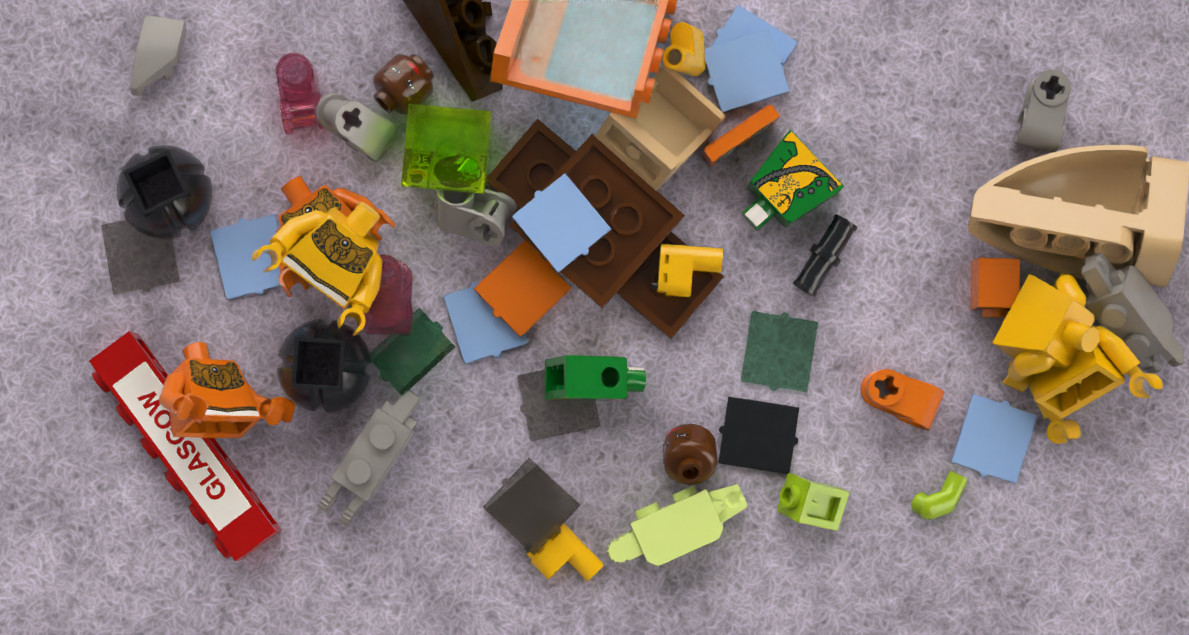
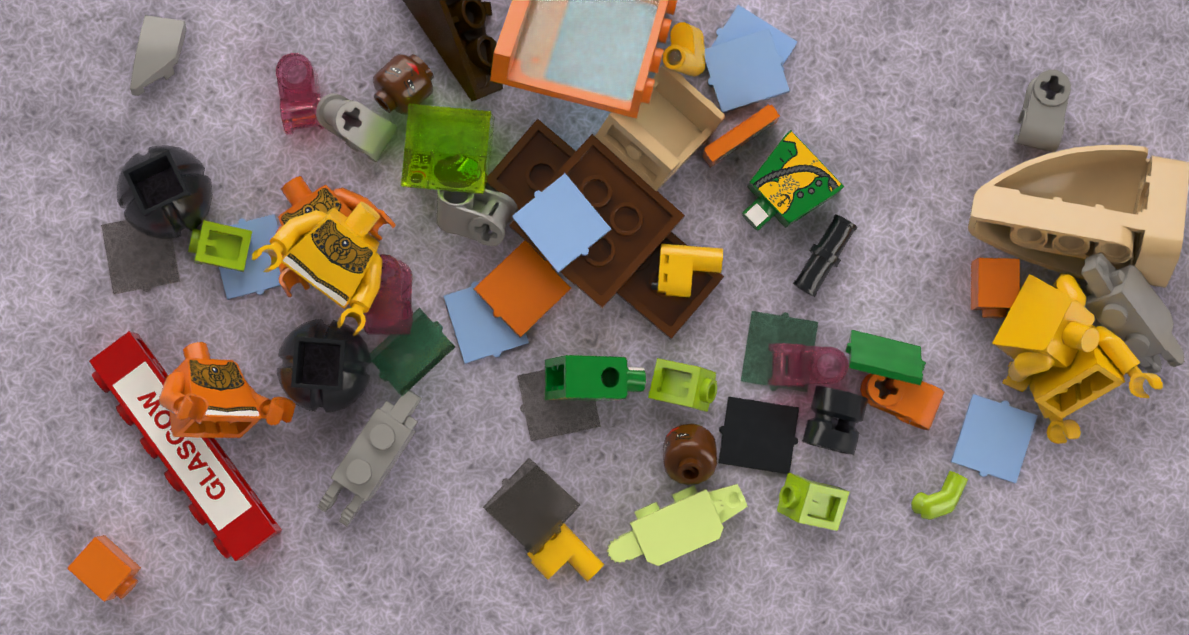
none -> orange brick [67,535,141,602]
none -> lime bracket [188,220,252,272]
none -> lime bracket [648,358,717,412]
none -> clear pink piece [767,343,849,387]
none -> black wheel [802,386,868,455]
none -> green piece [845,330,926,385]

